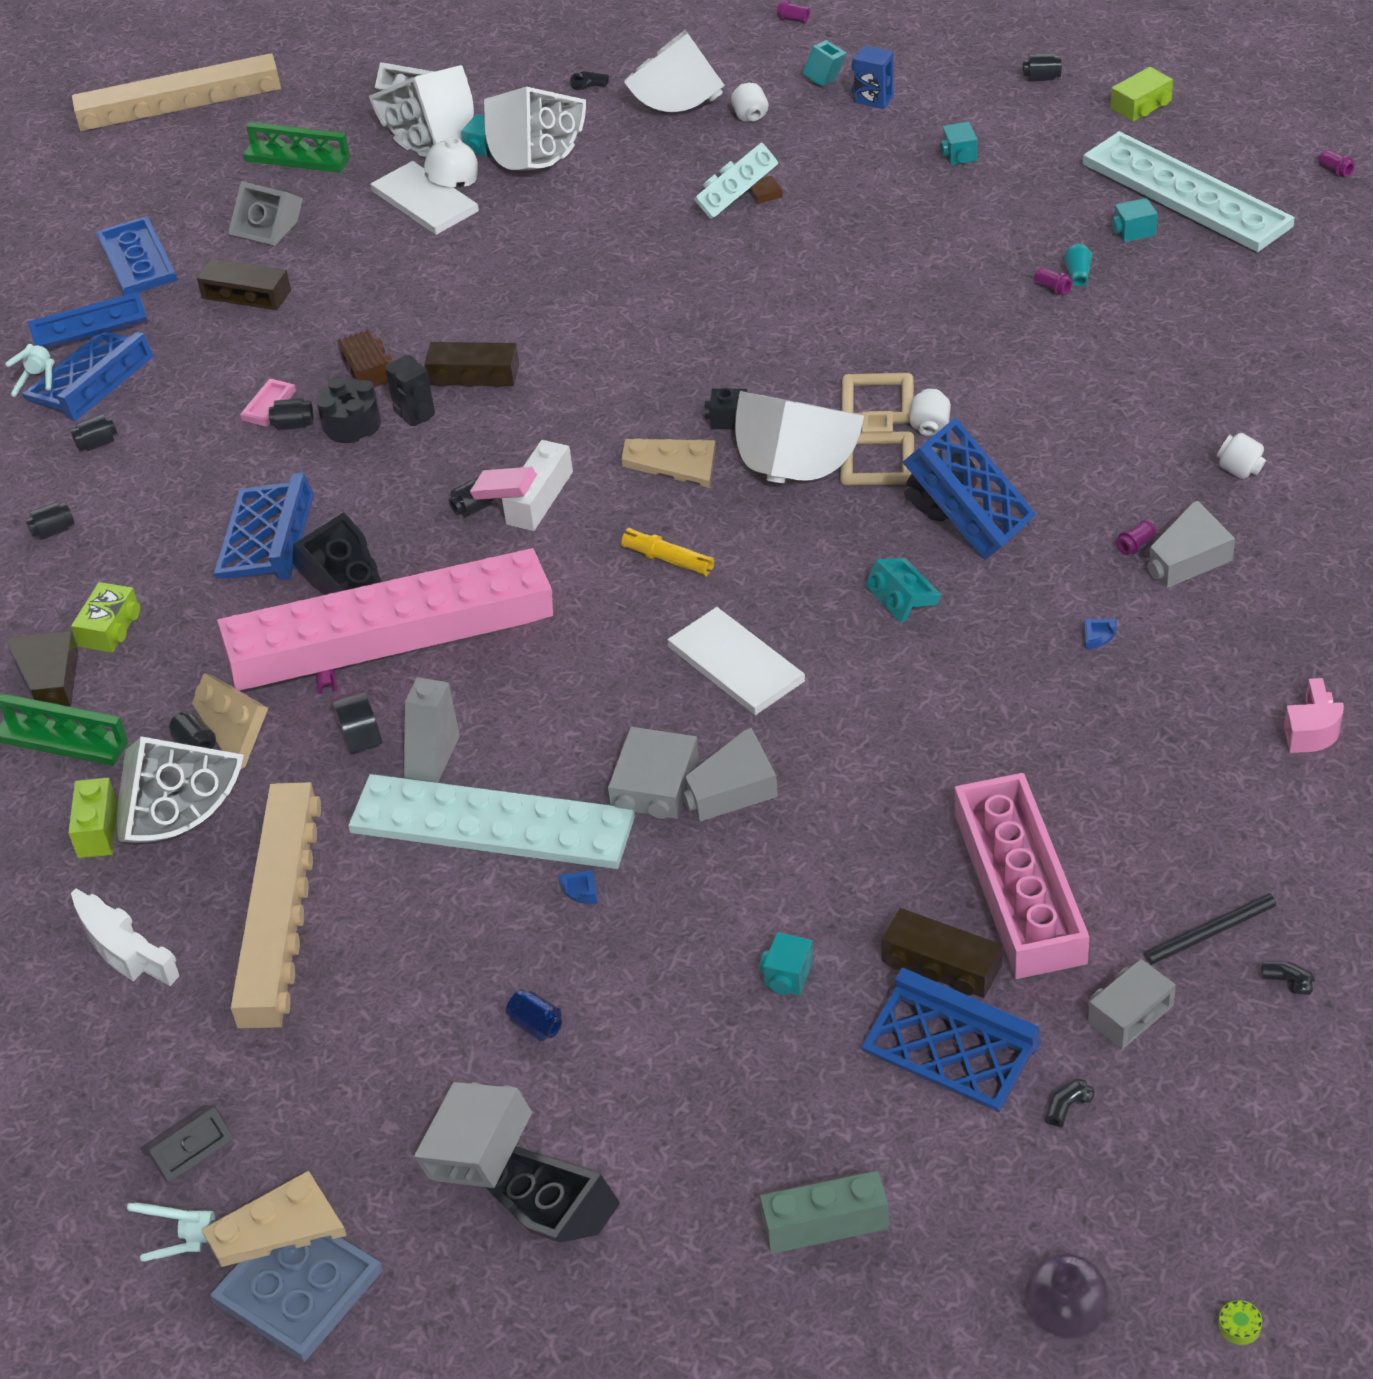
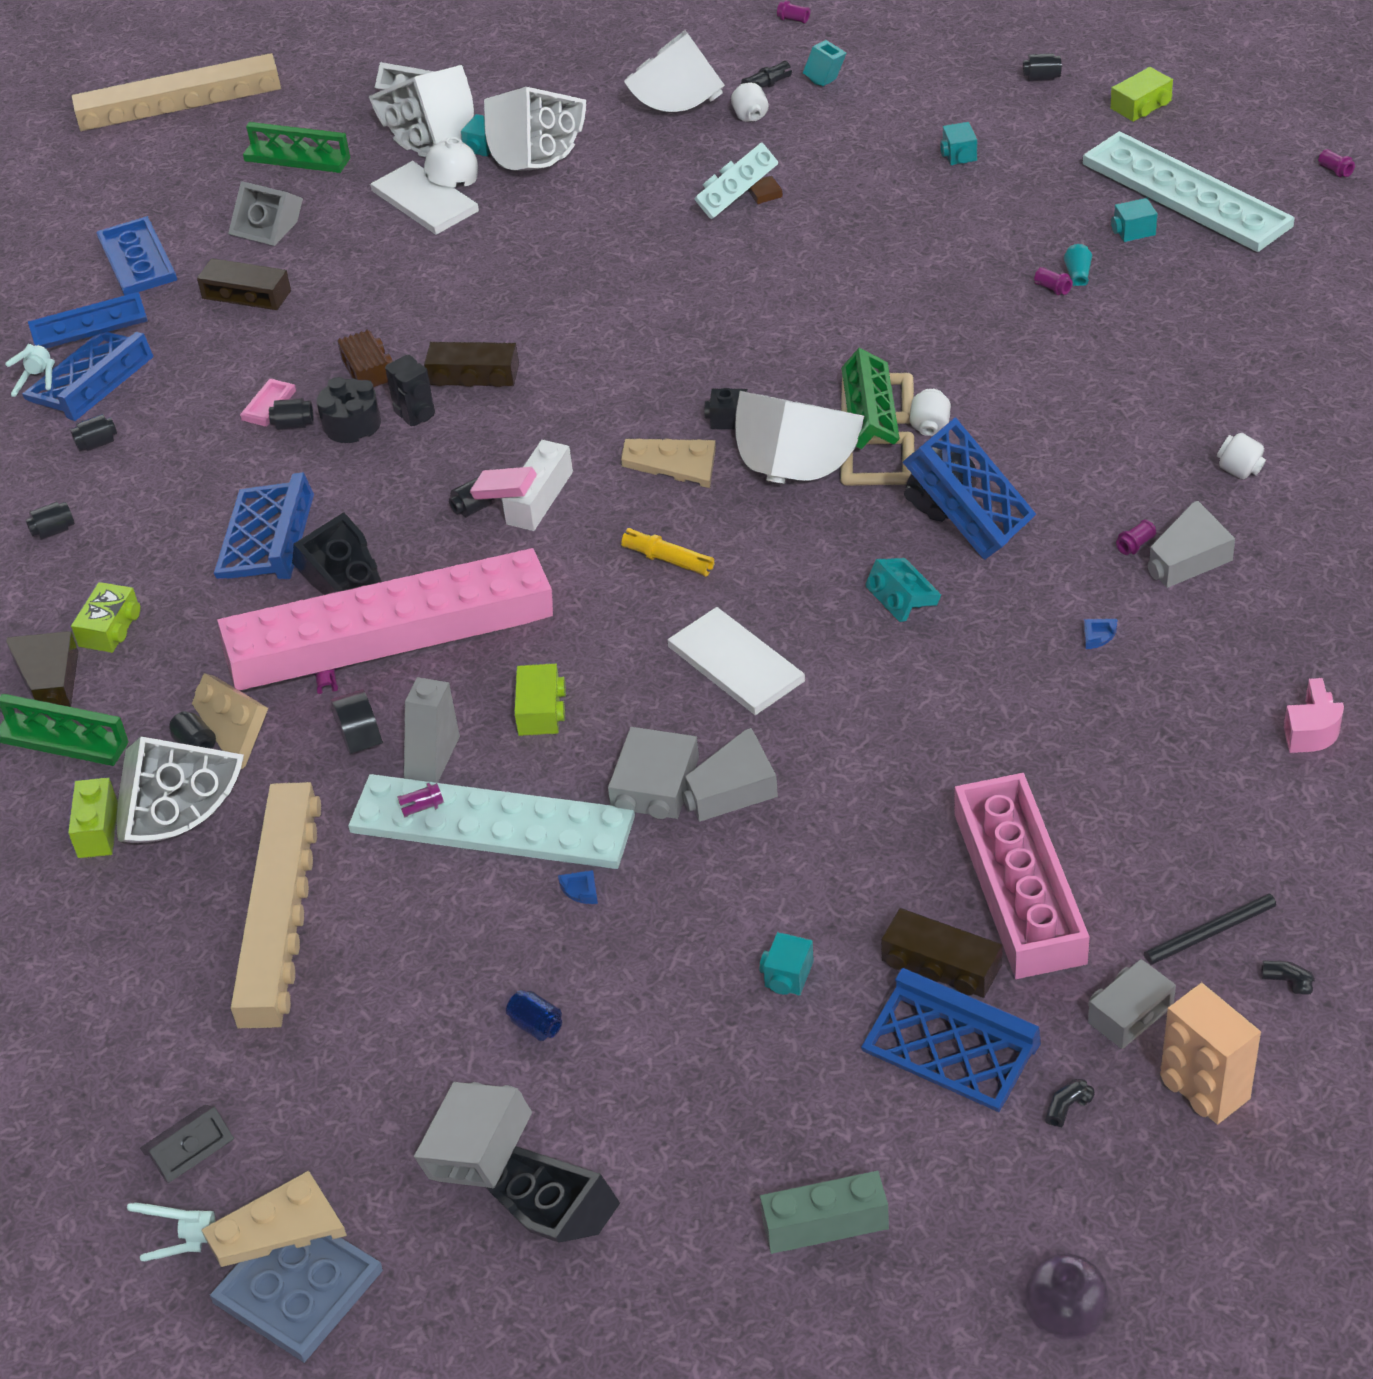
white slope [71,889,179,986] -> none
black arm [570,71,609,90] -> none
blue brick [851,46,894,109] -> none
lime tile [1218,1300,1262,1345] -> none
none -> magenta pin [397,782,444,818]
none -> lime brick [515,664,566,736]
none -> black pin [741,61,792,88]
none -> green fence [841,348,900,449]
none -> light nougat brick [1160,982,1261,1125]

